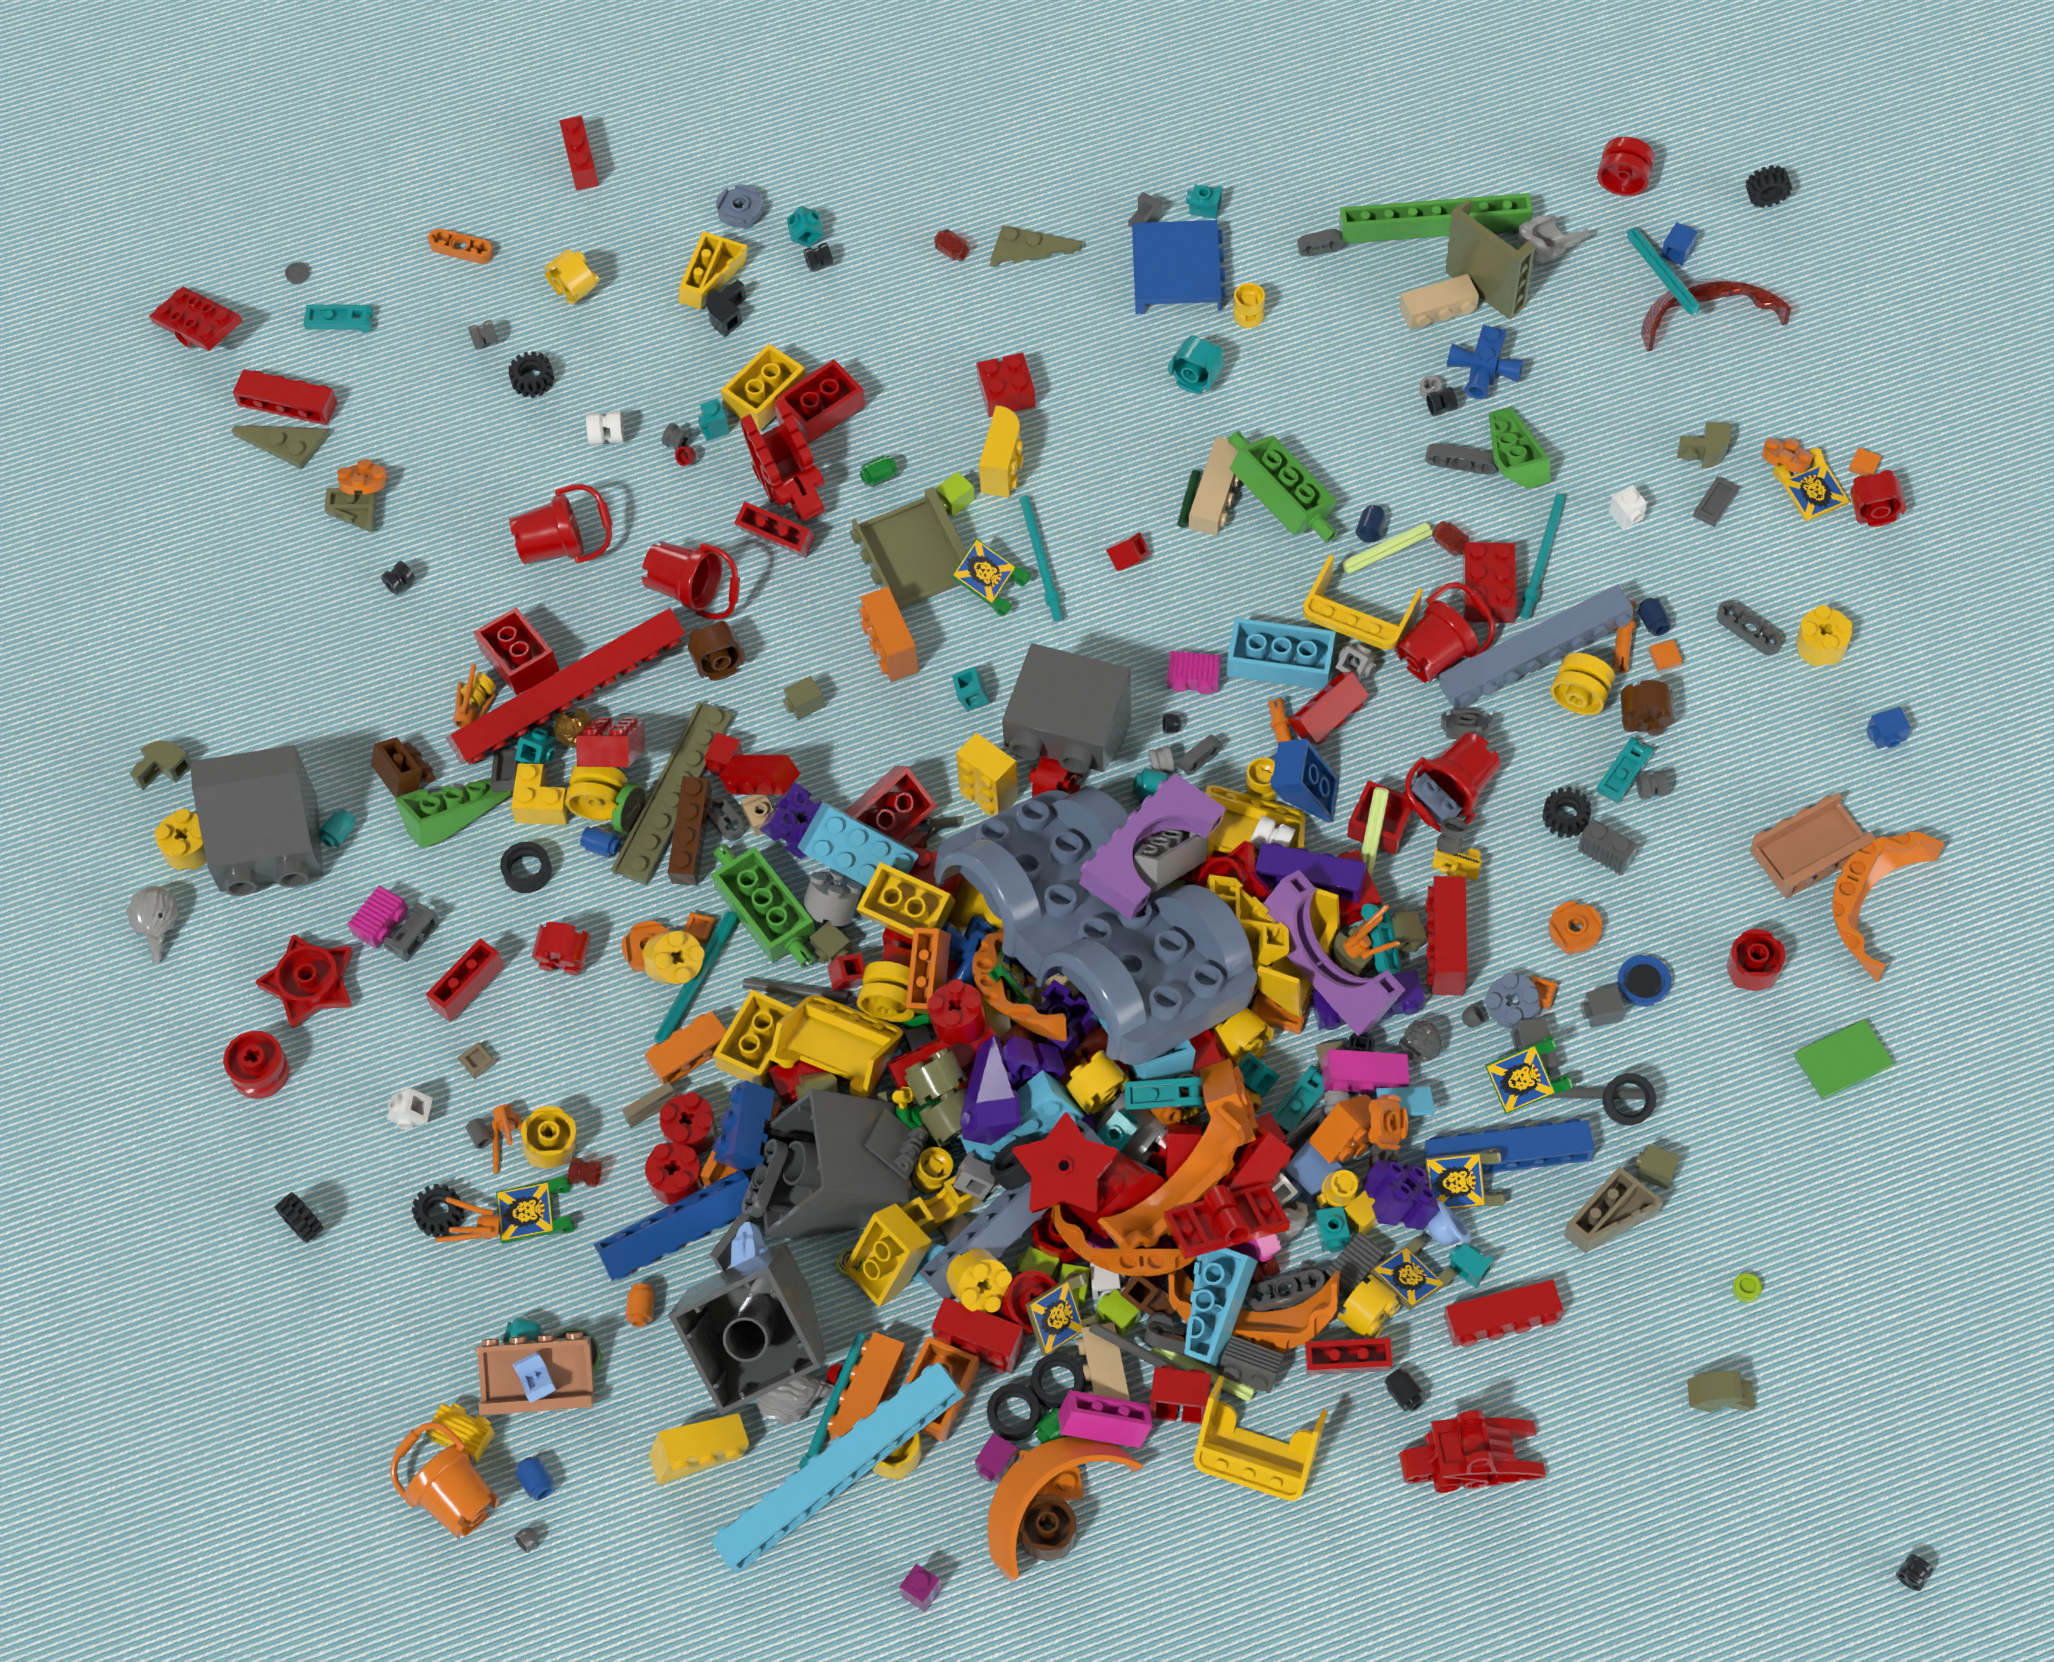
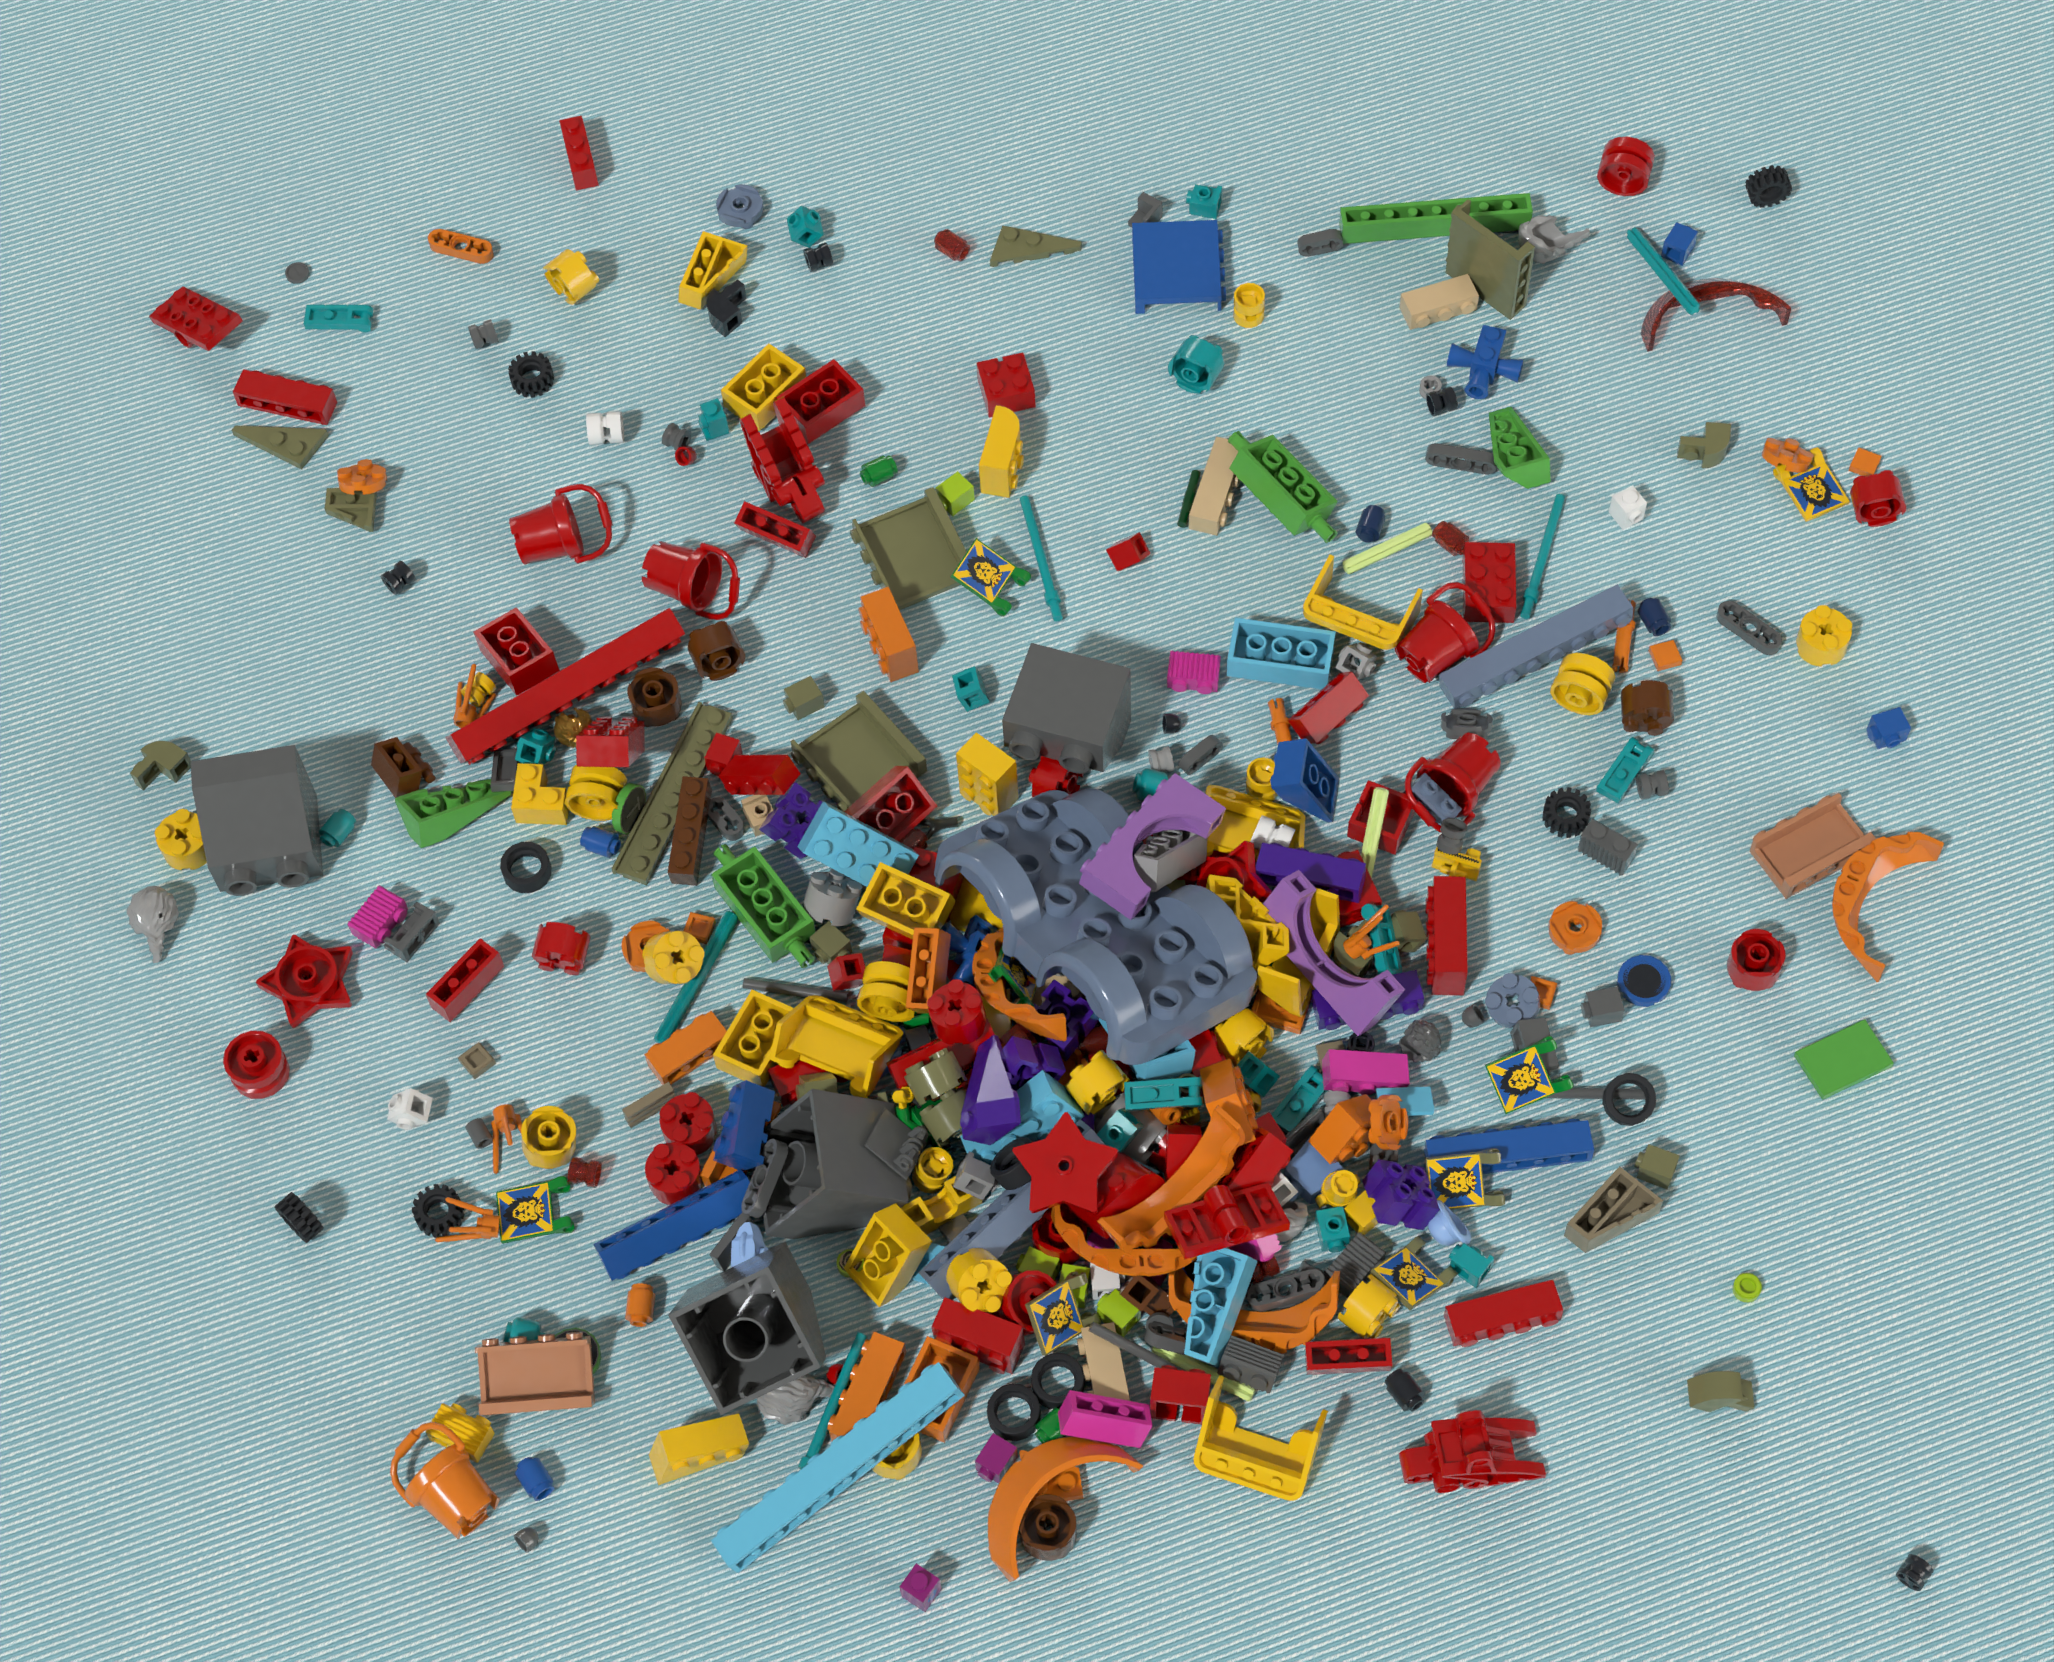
light blue bracket [513,1352,556,1403] -> none
dark grey tile [1693,477,1739,527] -> none
none -> reddish brown brick [627,667,682,727]
none -> olive panel [790,690,927,812]

